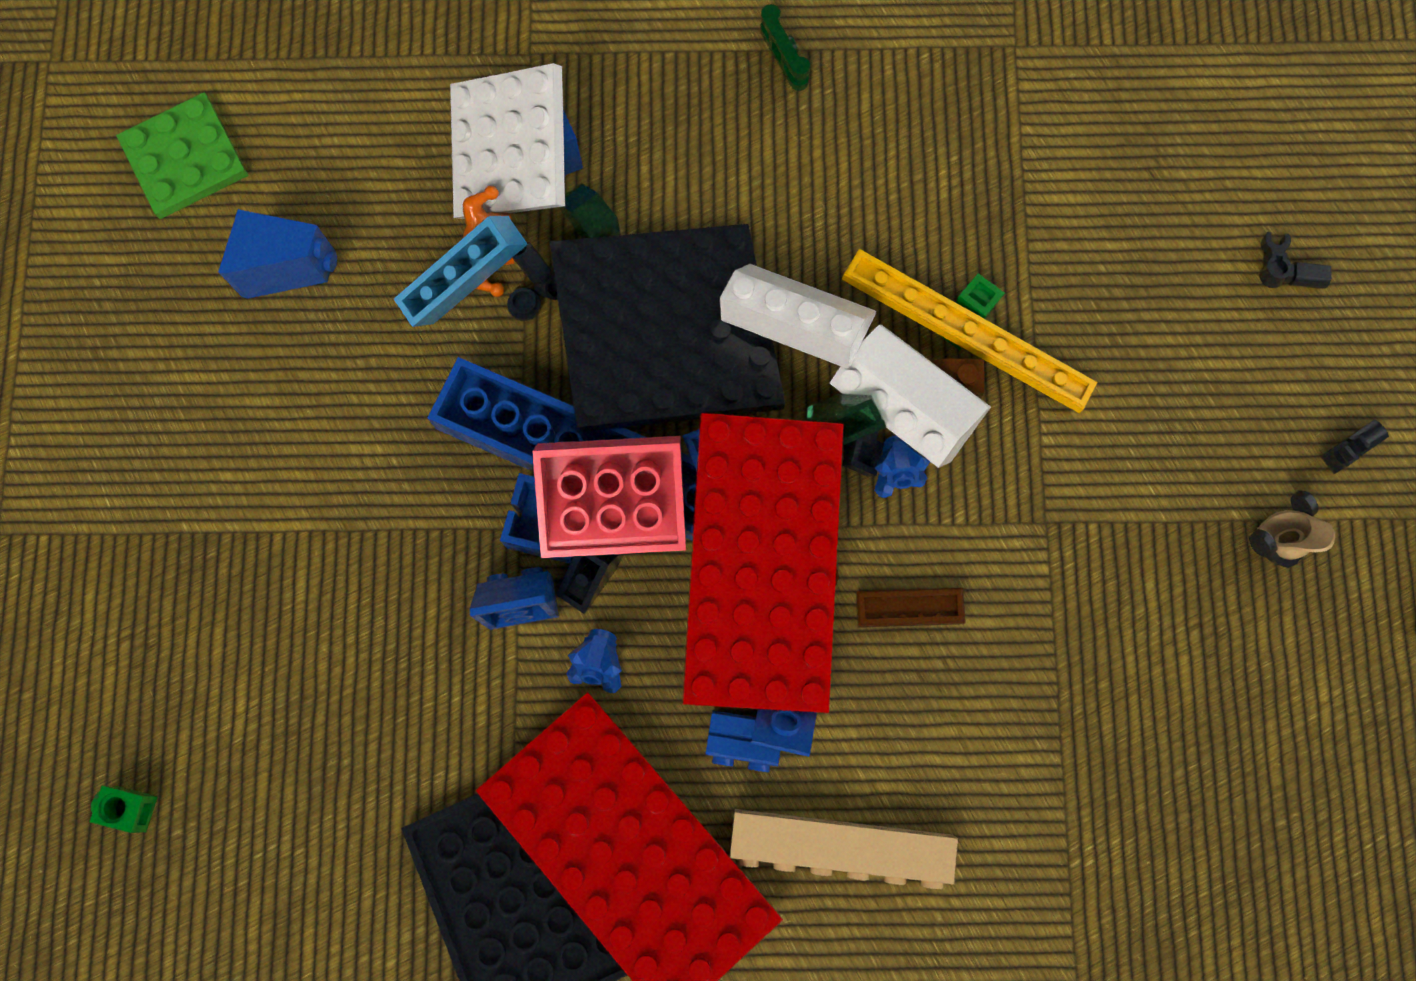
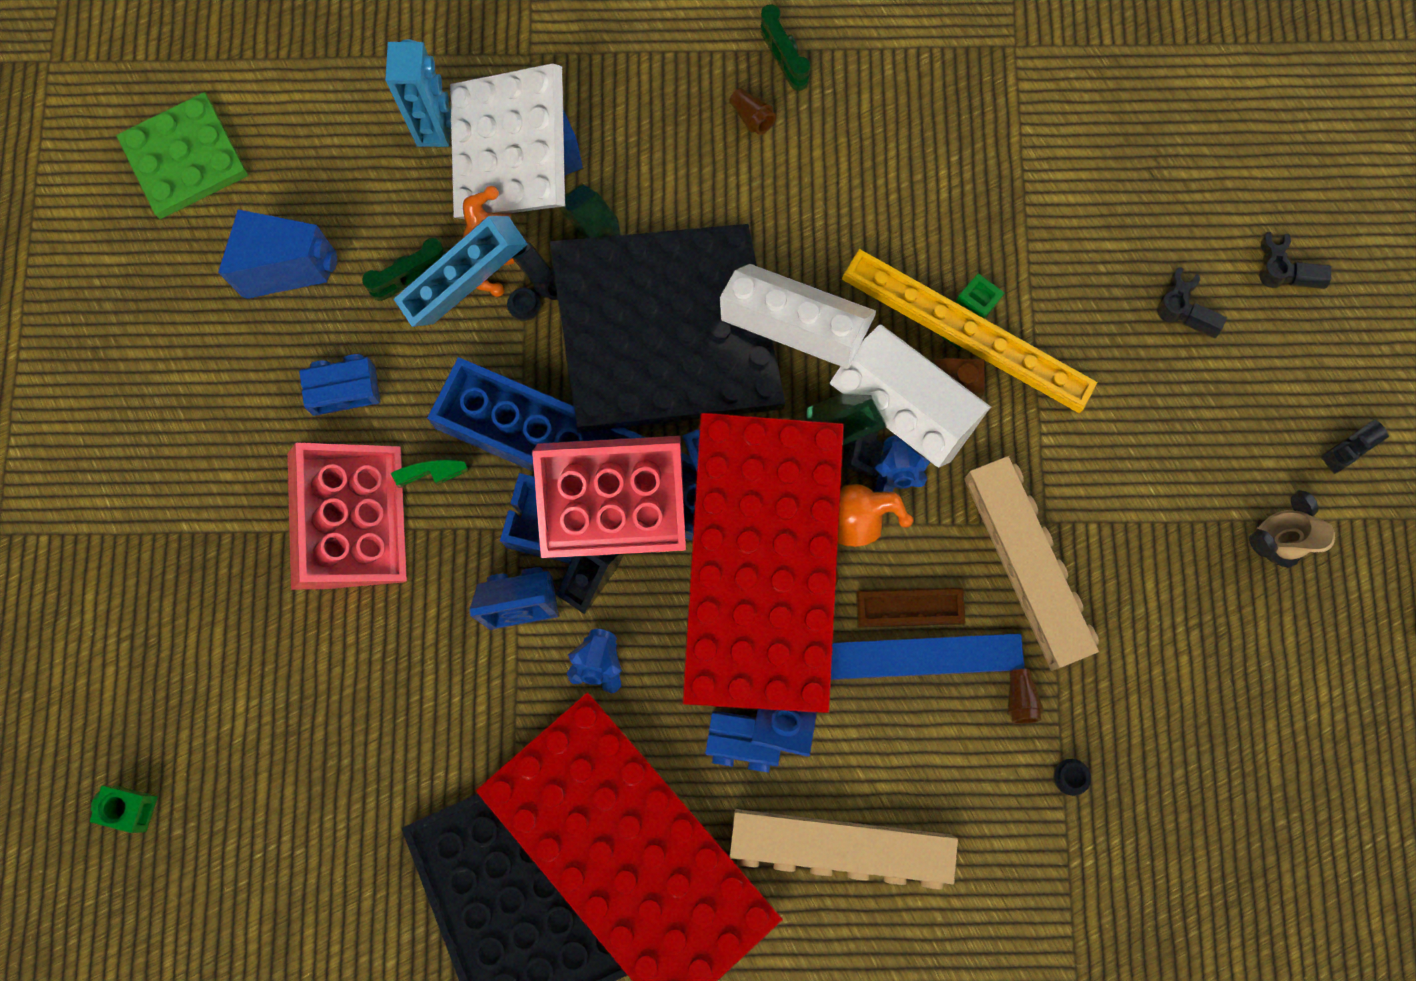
none -> coral slope [287,443,407,590]
none -> blue brick [299,354,381,416]
none -> dark green plate [362,238,446,301]
none -> dark azure brick [385,39,451,147]
none -> green slope [391,460,468,488]
none -> reddish brown cone [729,88,776,135]
none -> blue tile [831,634,1025,680]
none -> orange piece [838,484,914,547]
none -> tan brick [964,456,1099,671]
none -> reddish brown cone [1007,669,1044,724]
none -> black plate [1053,759,1091,796]
none -> black bar [1157,267,1227,339]

